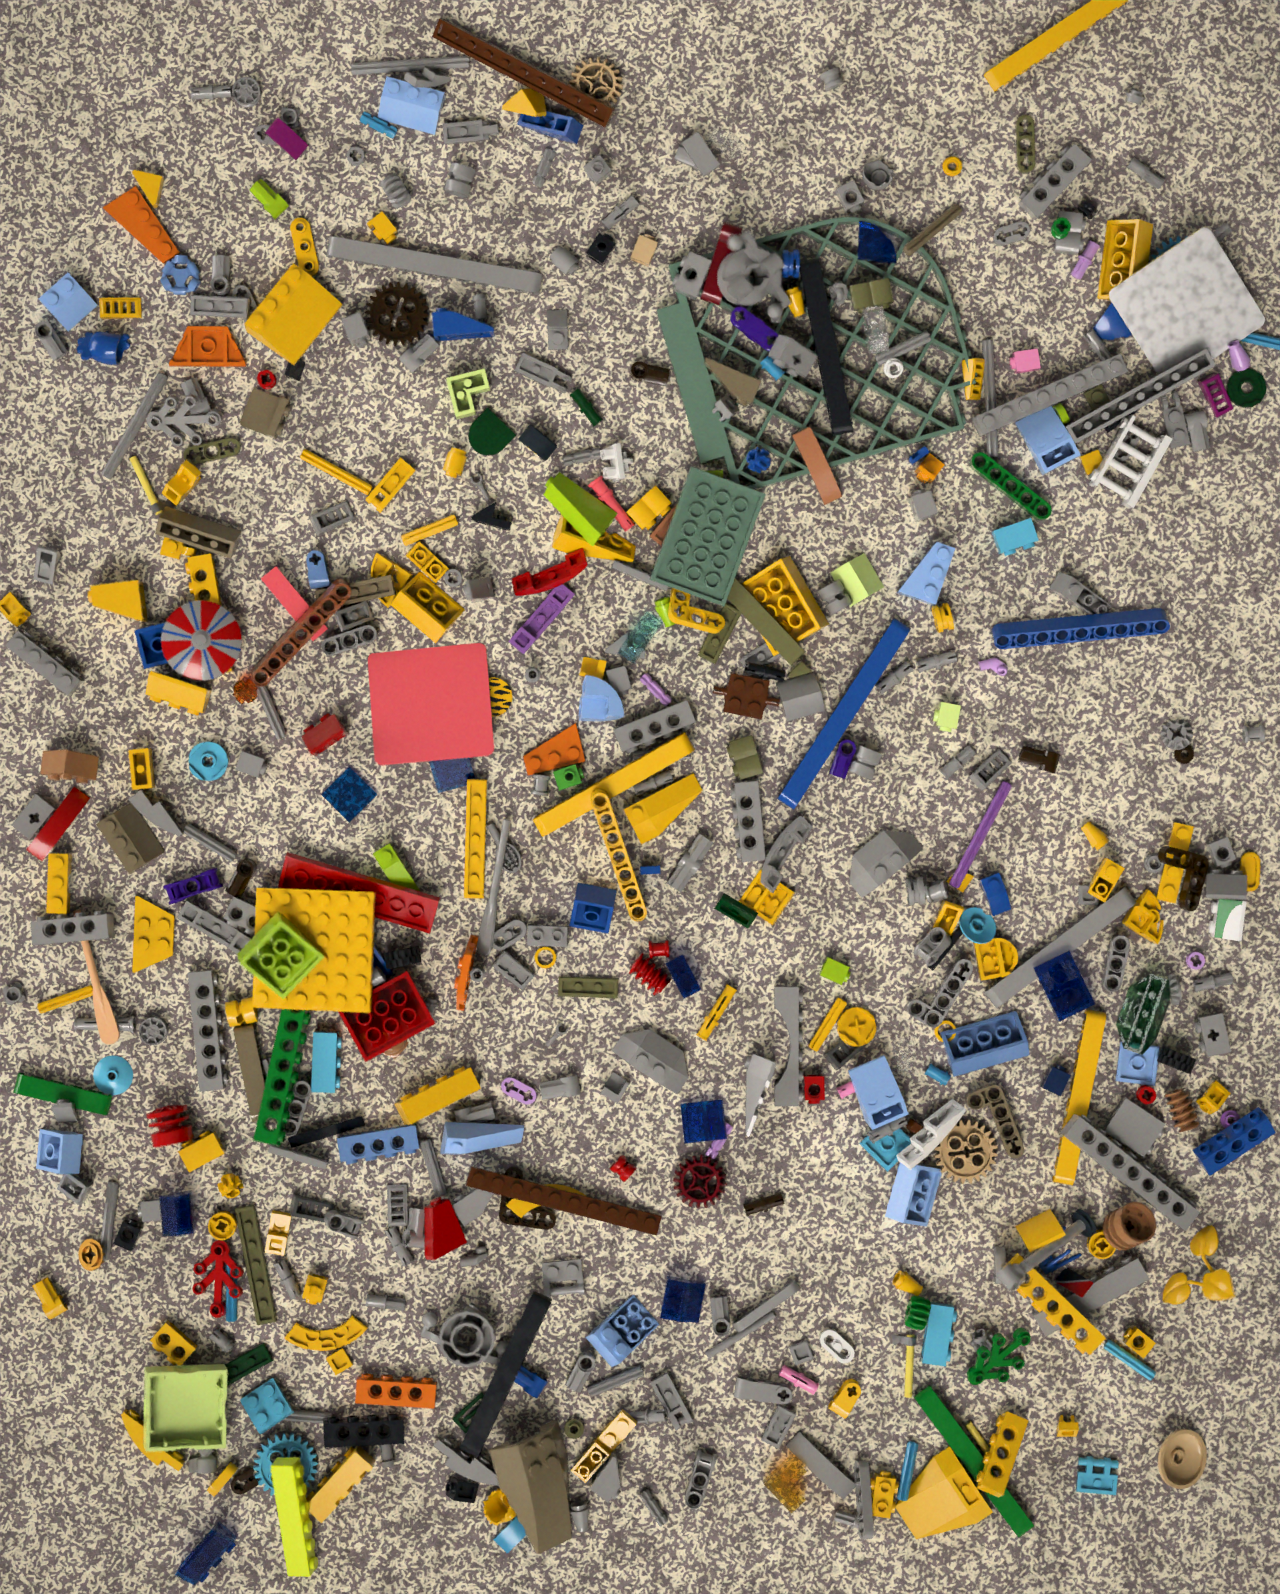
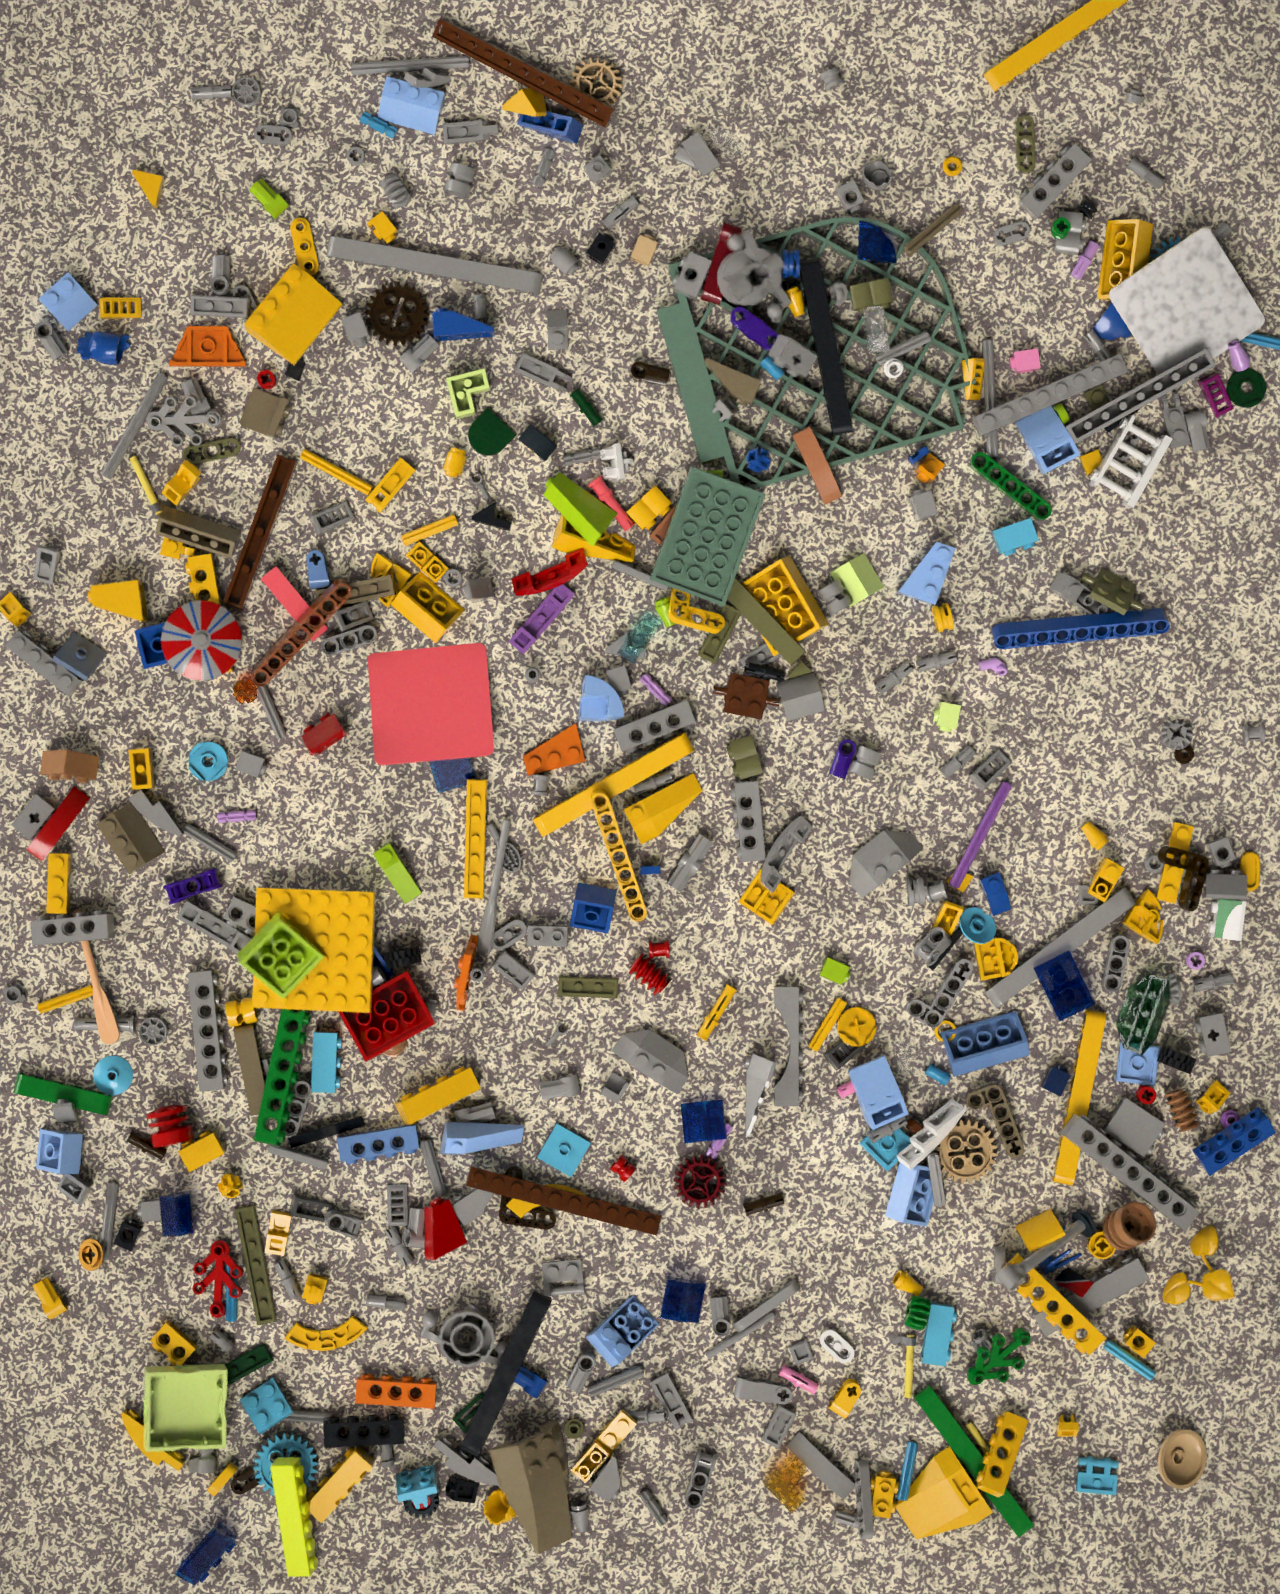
orange wing [103,186,180,264] -> none
yellow wing [132,896,175,973] -> none
yellow slope [145,671,212,716] -> none
medium blue piece [160,255,201,295] -> none
yellow wheel [208,1211,237,1240] -> none
dark brown piece [225,859,257,899] -> none
magenta slope [265,117,309,160] -> none
red plate [278,852,440,934] -> none
clear blue tile [321,767,378,823] -> none
yellow tile [326,1348,353,1375] -> none
light grey arm [460,1246,488,1267] -> none
yellow tile [489,677,513,717] -> none
dark azure slope [493,1515,526,1553] -> none
lavender beam [501,1077,536,1105] -> none
yellow piece [534,946,556,969] -> none
bright green brick [553,764,584,791] -> none
yellow panel [579,657,607,680] -> none
clear blue brick [665,954,701,999] -> none
dark green tile [714,893,758,929] -> none
blue beam [777,618,911,810] -> none
red brick [803,1075,825,1104] -> none
dark brown piece [1018,746,1060,774] -> none
none -> sand blue plate [53,632,108,681]
none -> dark brown pin [126,1131,168,1161]
none -> lavender axle [217,810,257,823]
none -> reddish brown tile [223,454,298,611]
none -> medium azure plate [396,1465,439,1518]
none -> medium azure plate [537,1123,591,1177]
none -> light grey axle [927,1152,946,1207]
none -> olive plate [1081,568,1144,615]

